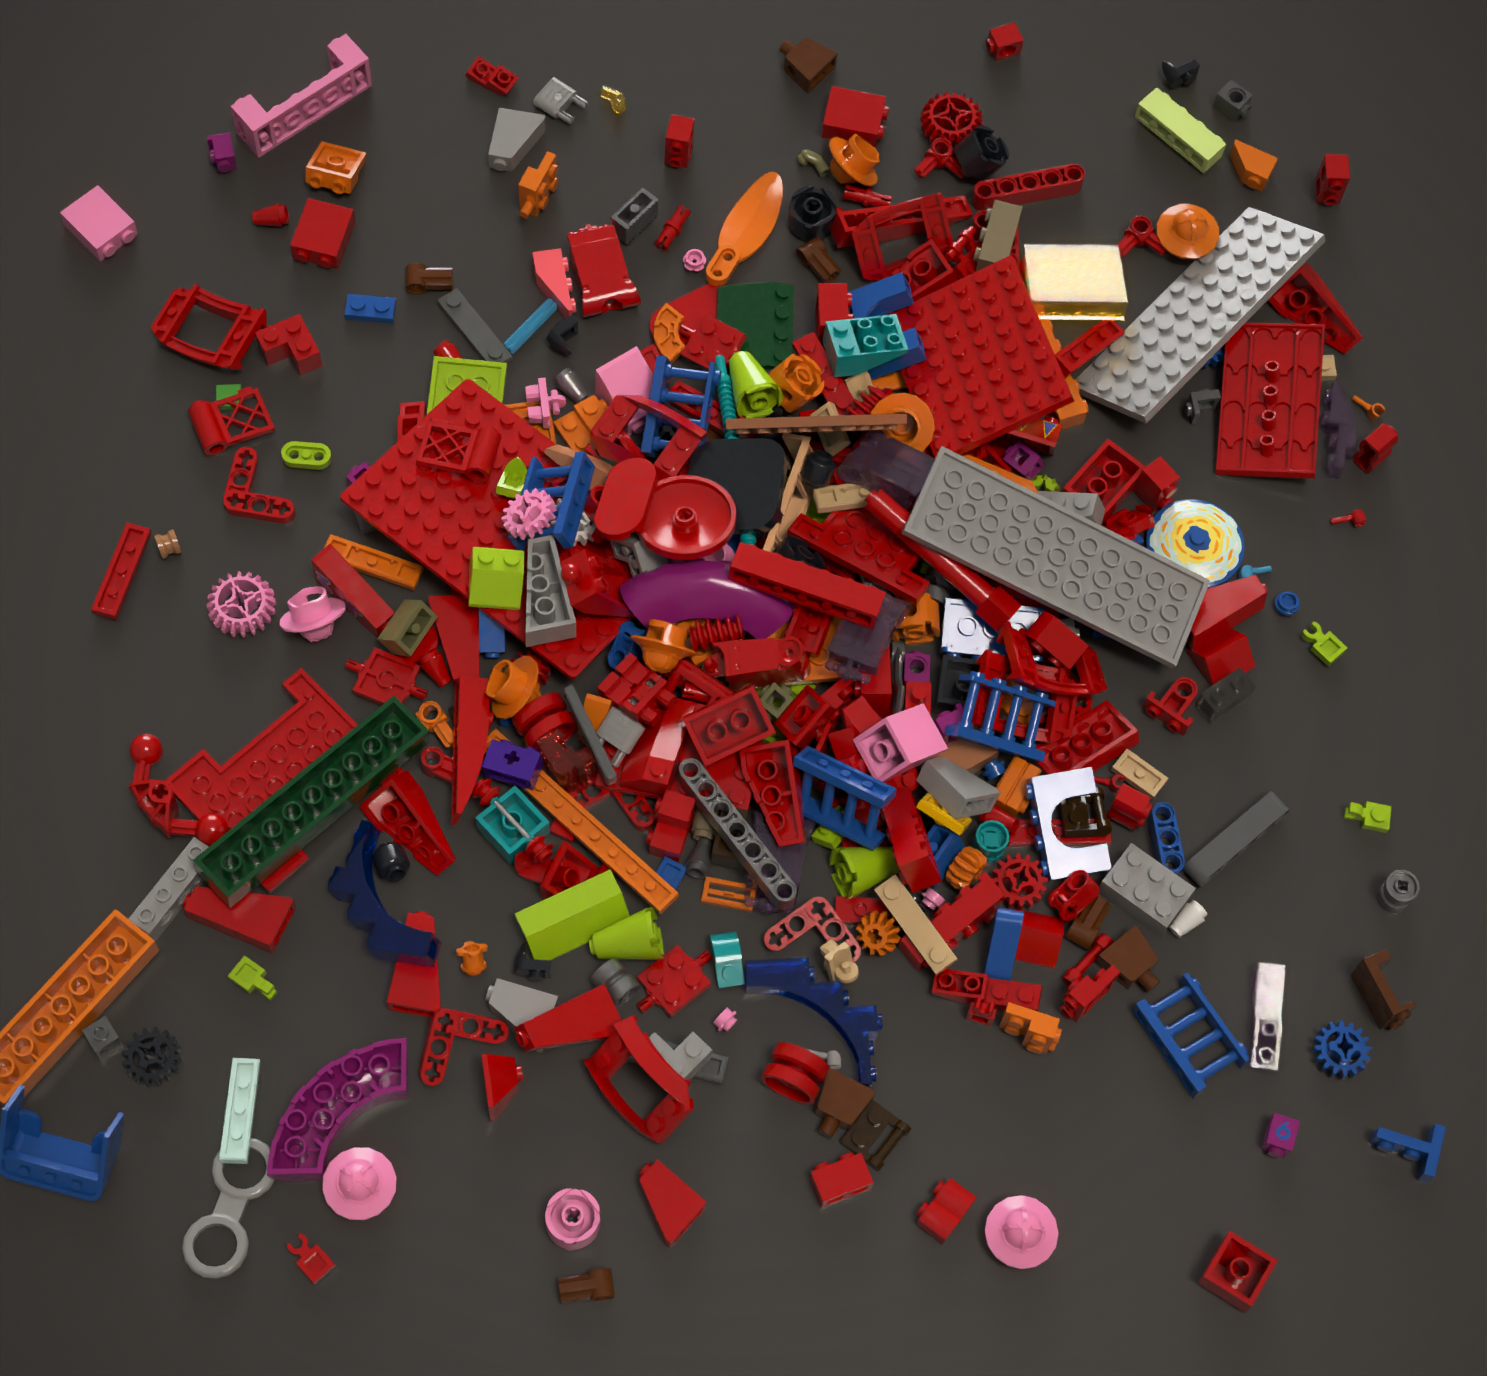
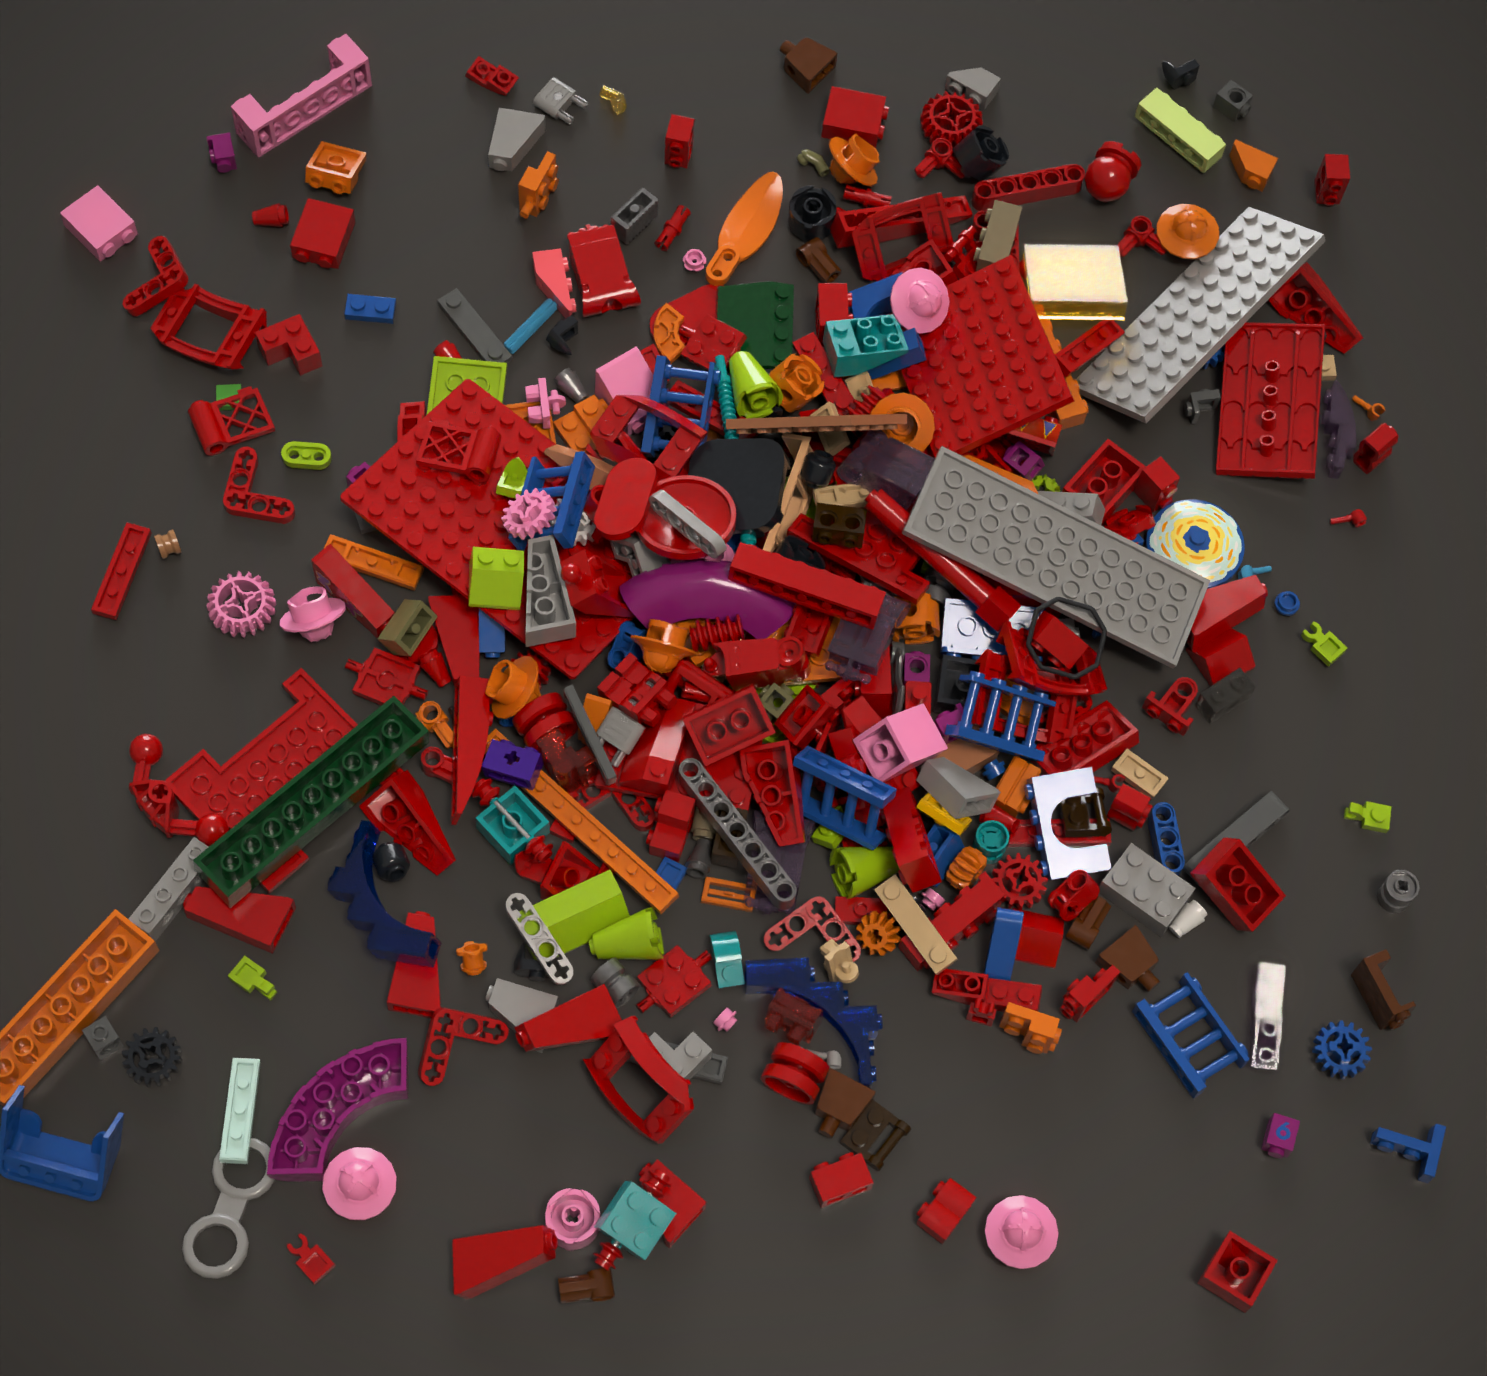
reddish brown piece [405,263,453,295] -> none
red slope [481,1054,523,1121] -> none
red brick [986,22,1024,61] -> none
red bar [1062,933,1114,987] -> none
none -> red beam [122,236,189,316]
none -> red slope [452,1225,558,1299]
none -> light grey beam [505,893,573,985]
none -> teal brick [593,1169,676,1271]
none -> light grey beam [649,489,727,559]
none -> clear red hips [764,987,823,1046]
none -> dark brown brick [812,502,867,548]
none -> bright pink helmet [890,268,949,334]
none -> light grey slope [945,67,1001,111]
none -> black piece [1026,597,1107,679]
none -> red tile [1084,141,1142,203]
none -> red brick [1190,838,1286,932]

